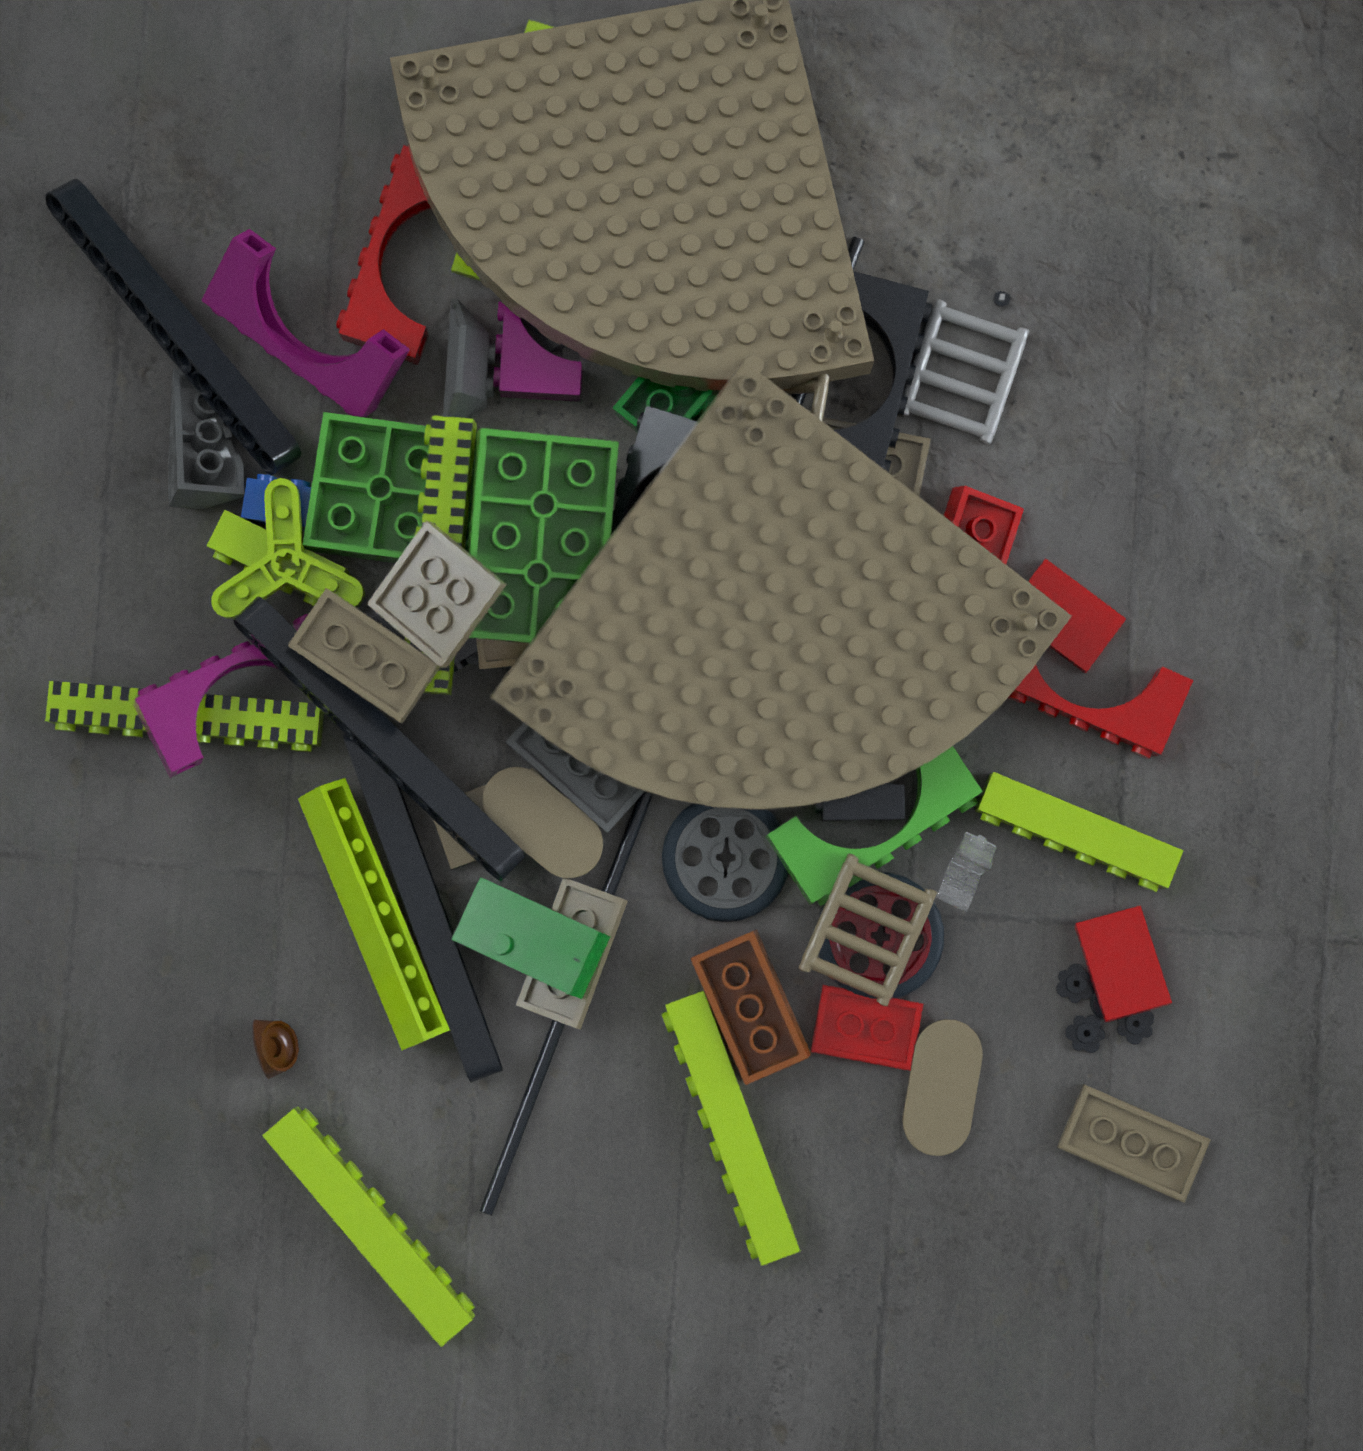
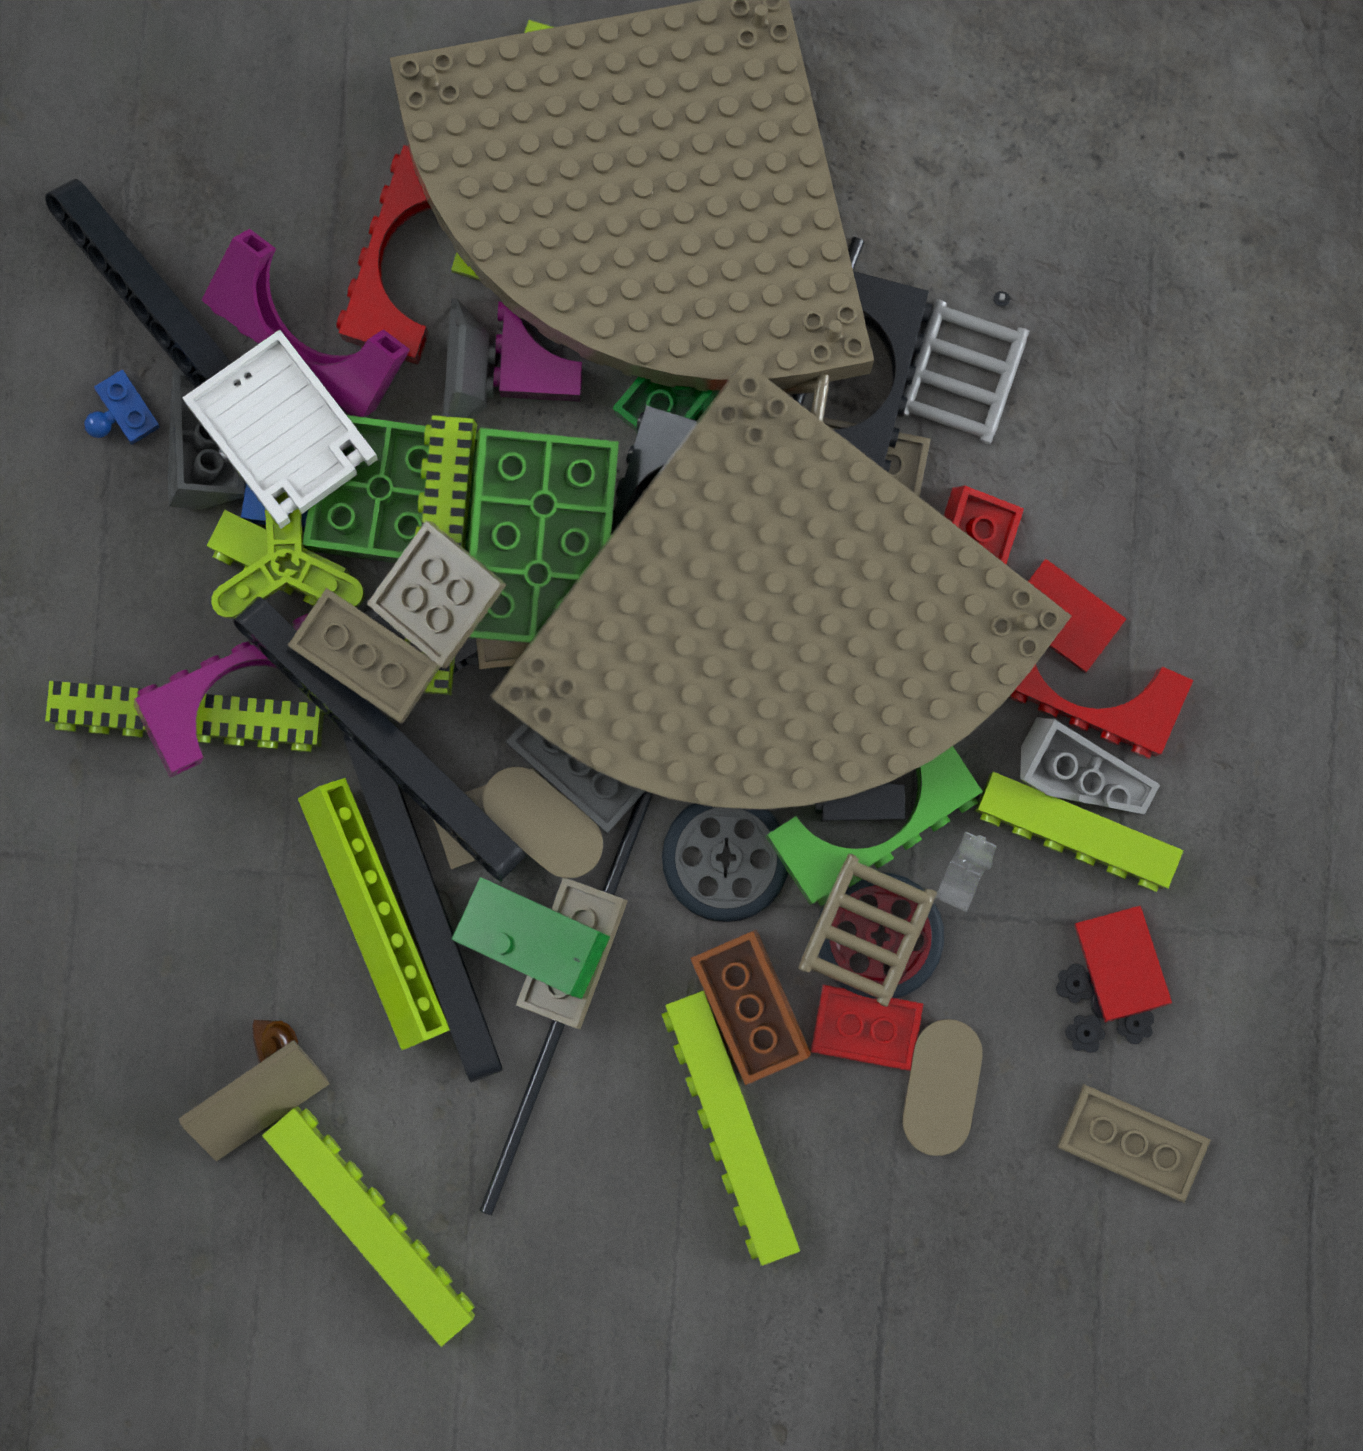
none -> blue plate [84,369,160,445]
none -> dark tan tile [179,1040,330,1162]
none -> white door [183,330,378,529]
none -> light grey wedge [1020,717,1160,814]

